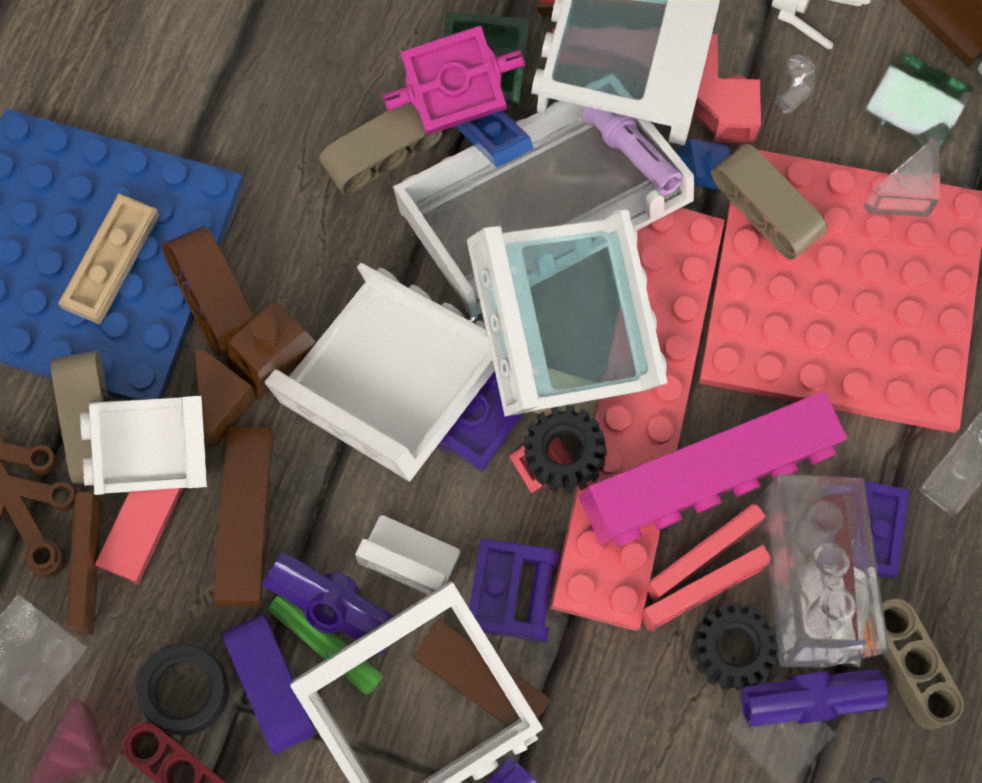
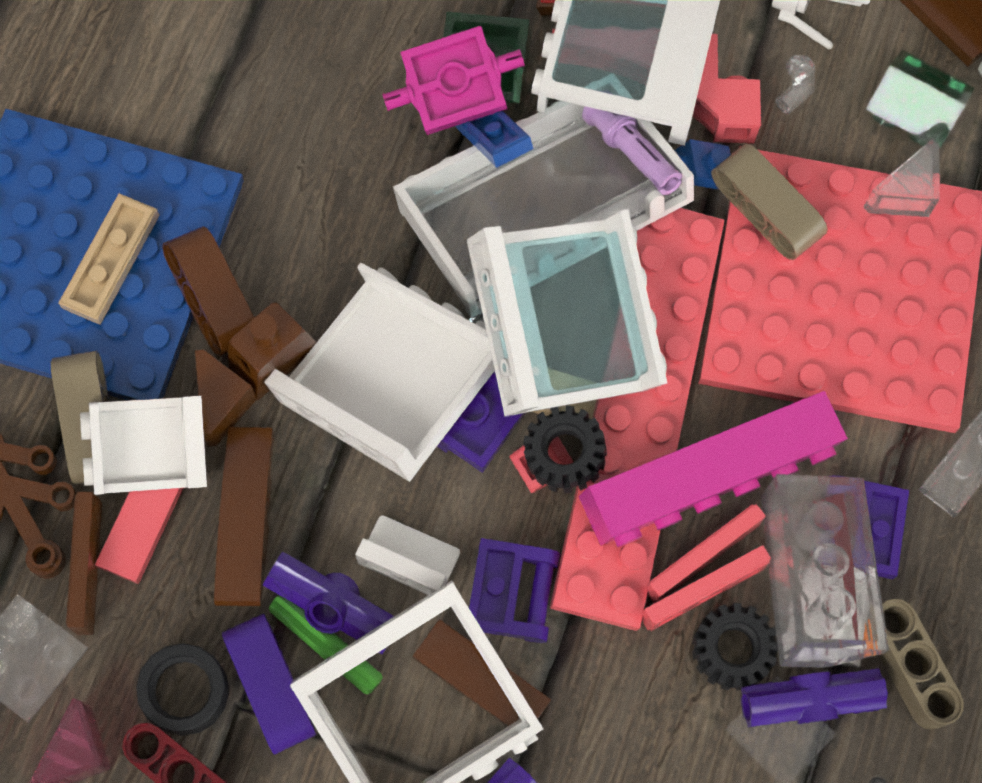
dark tan beam [319,103,443,195] -> none

